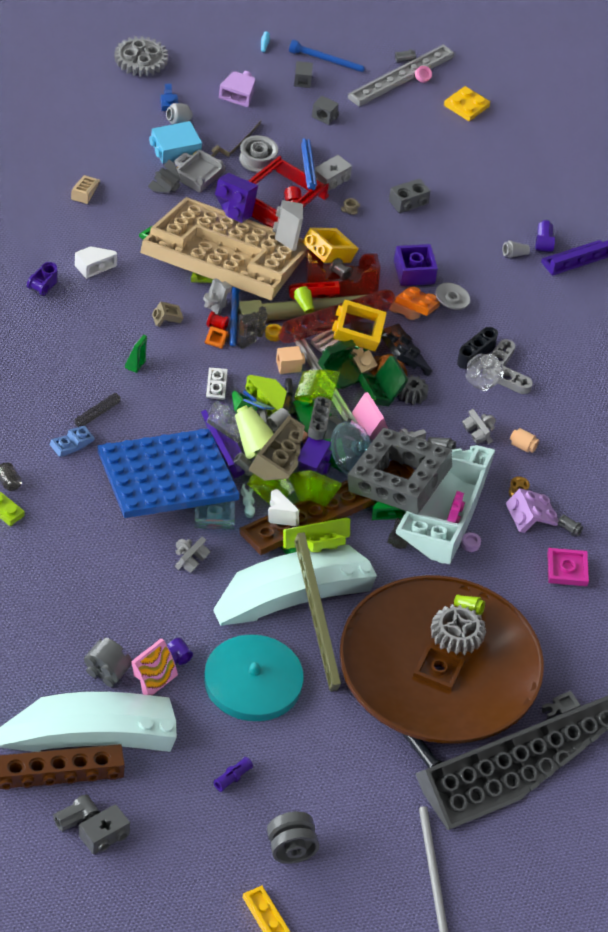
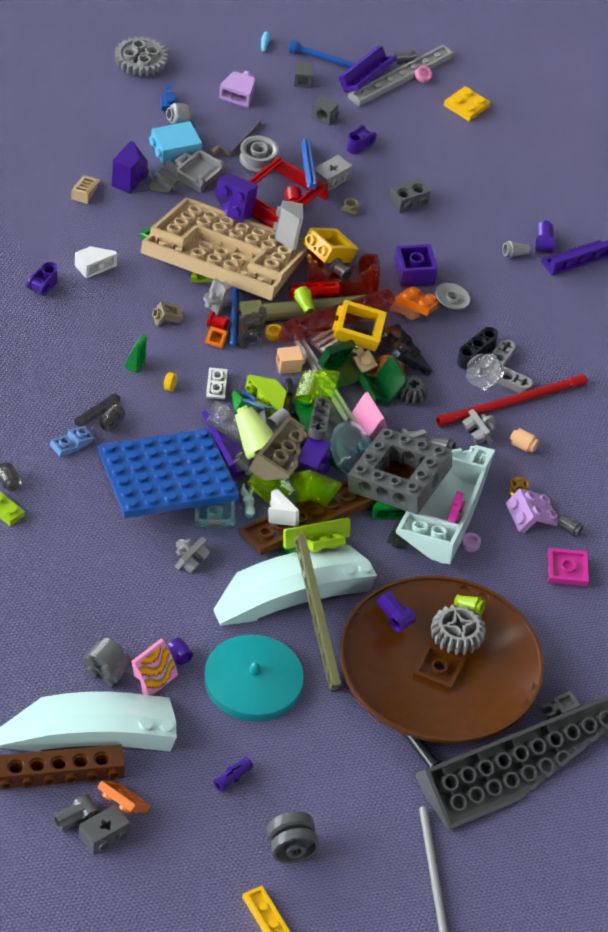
none -> orange plate [97,781,151,814]
none -> clear smoke brick [98,404,125,432]
none -> dark purple slope [112,141,149,194]
none -> yellow tile [164,372,177,392]
none -> dark purple fence [339,46,397,92]
none -> dark purple piece [346,125,377,154]
none -> dark purple piece [376,590,416,633]
none -> red piece [436,374,587,427]

